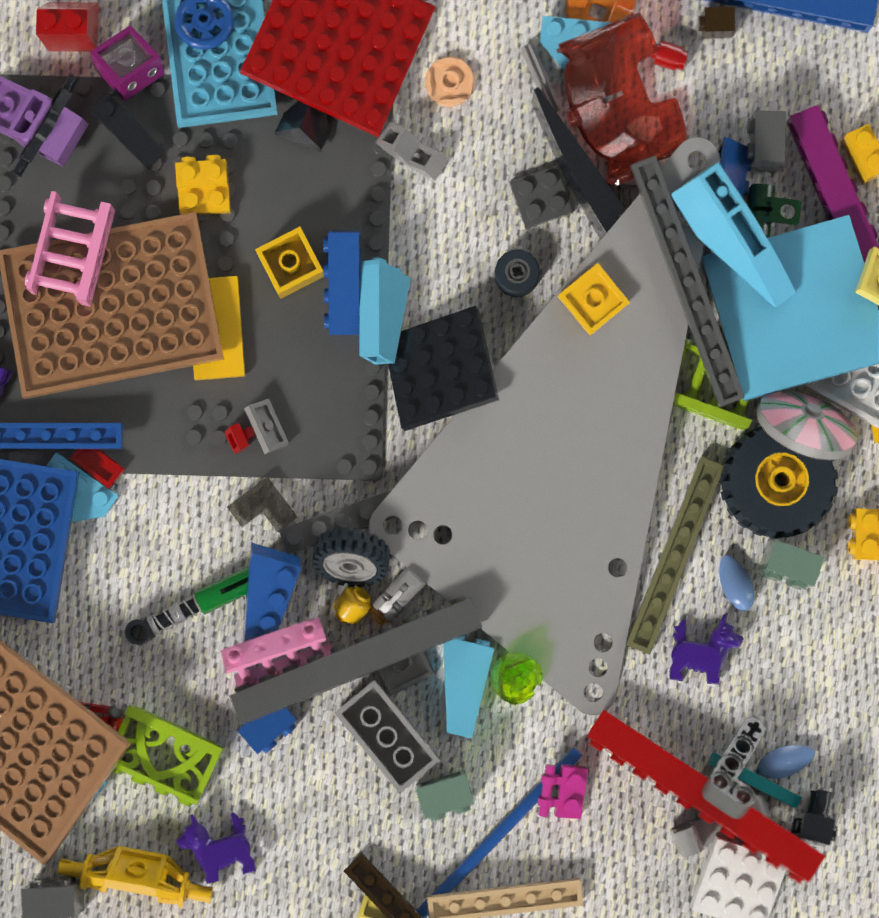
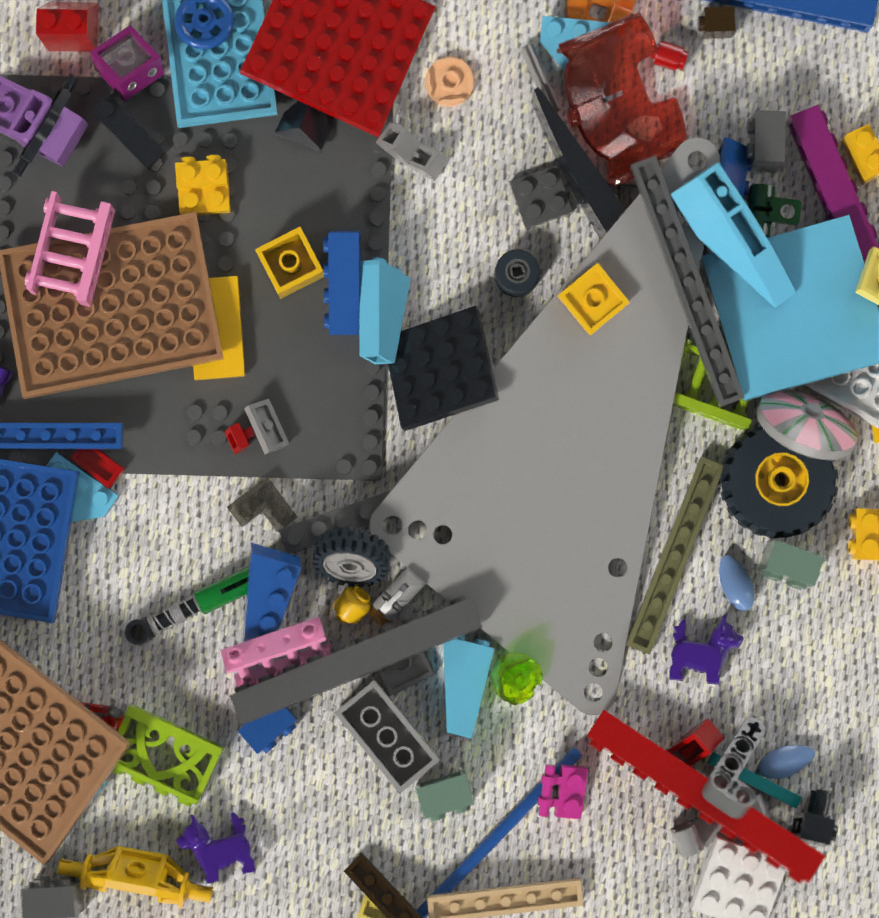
none -> red slope [666,718,725,766]

